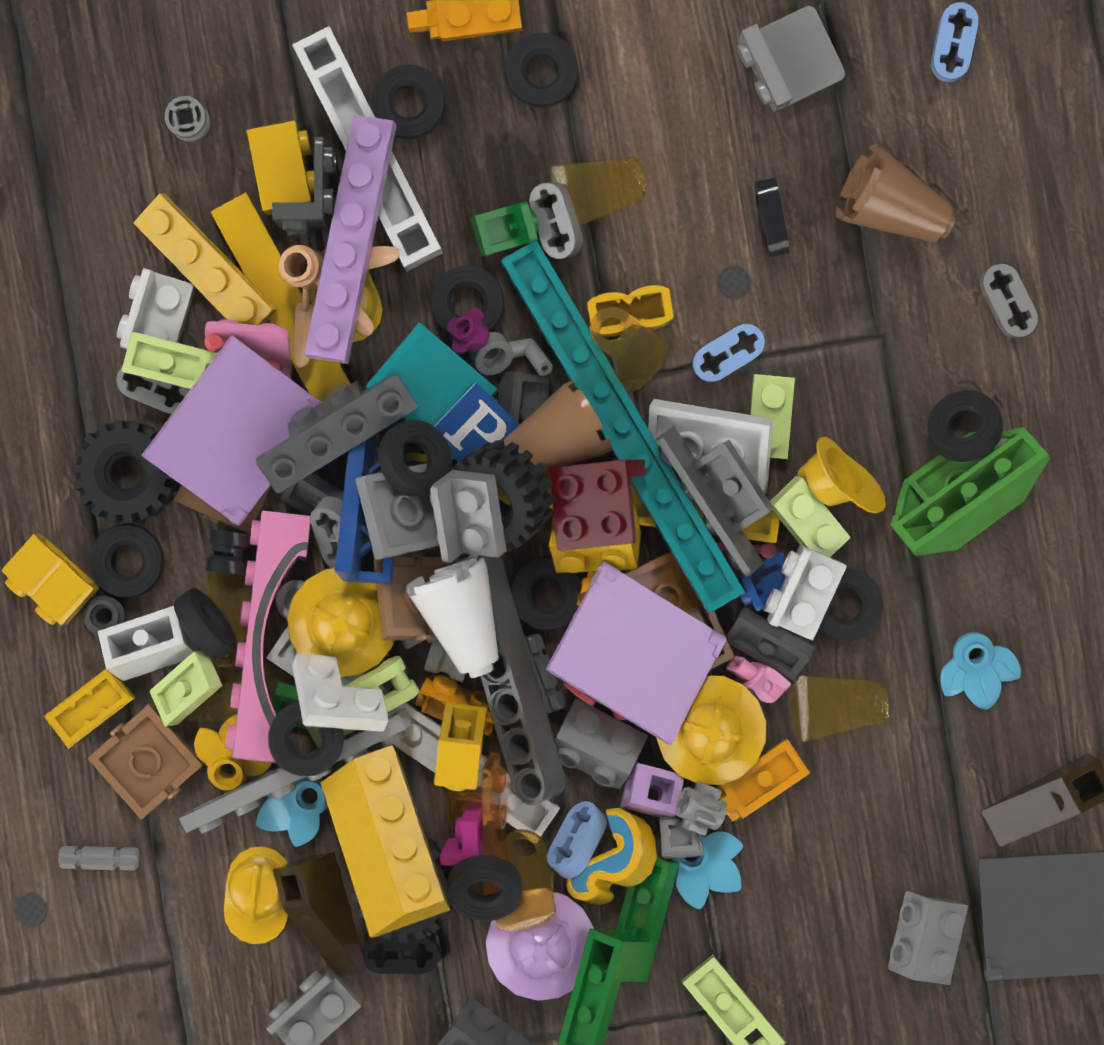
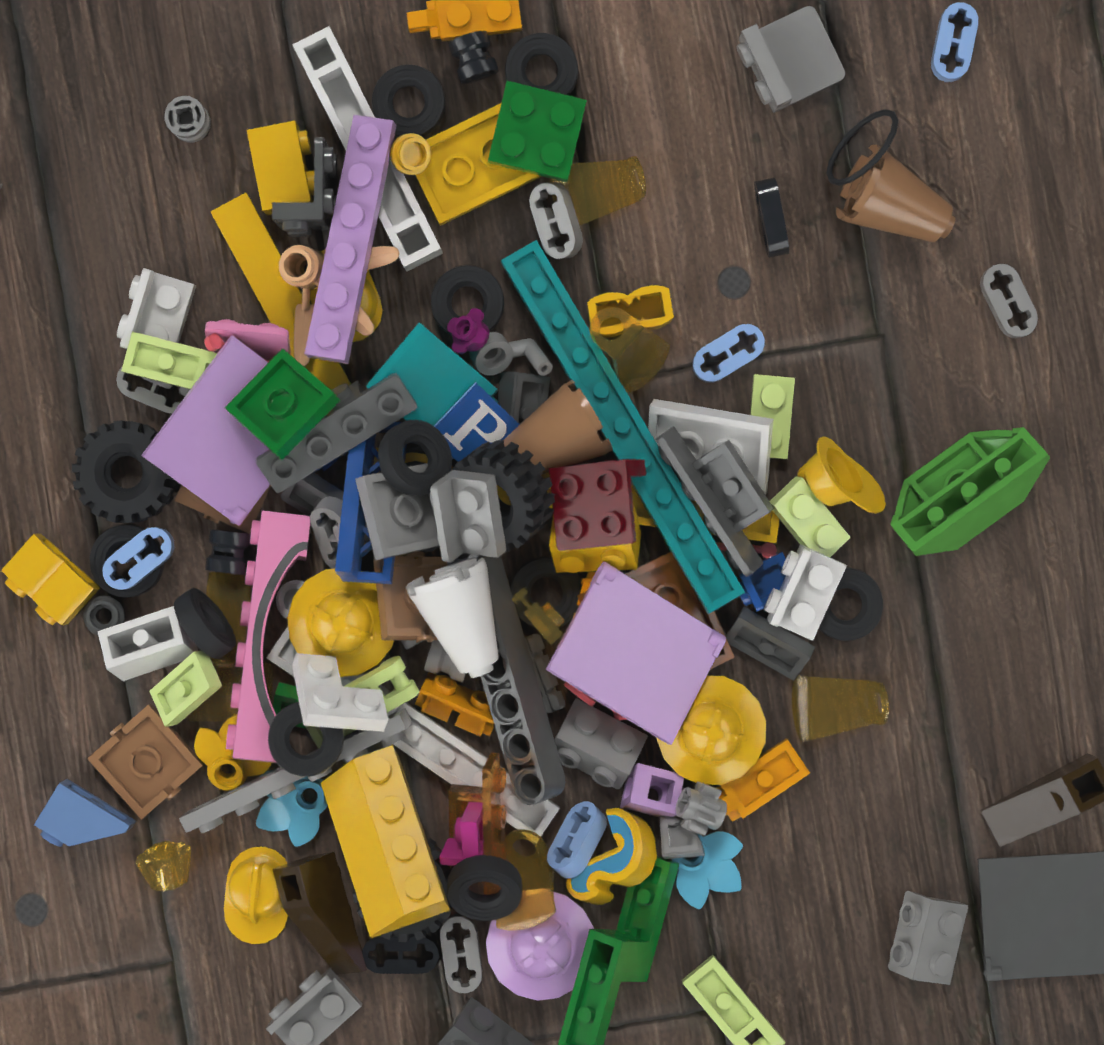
yellow plate [44,669,135,749] -> none
light grey axle [58,846,140,871] -> none
yellow plate [133,193,277,325] -> none
yellow brick [434,703,487,791] -> none
green bracket [470,201,539,256] -> none
bright pink piece [726,656,791,703] -> none
black tyre [927,390,1003,462] -> none
medium azure plate [940,632,1021,710] -> none
none -> medium blue slope [34,779,136,847]
none -> light blue beam [102,527,175,590]
none -> clear yellow piece [135,841,191,892]
none -> green plate [225,348,340,461]
none -> yellow plate [390,133,431,175]
none -> yellow plate [416,103,542,226]
none -> light grey beam [440,913,483,993]
none -> black wheel [448,31,499,84]
none -> green plate [488,81,587,182]
none -> clear yellow plate [511,586,564,645]
none -> black piece [826,109,899,186]

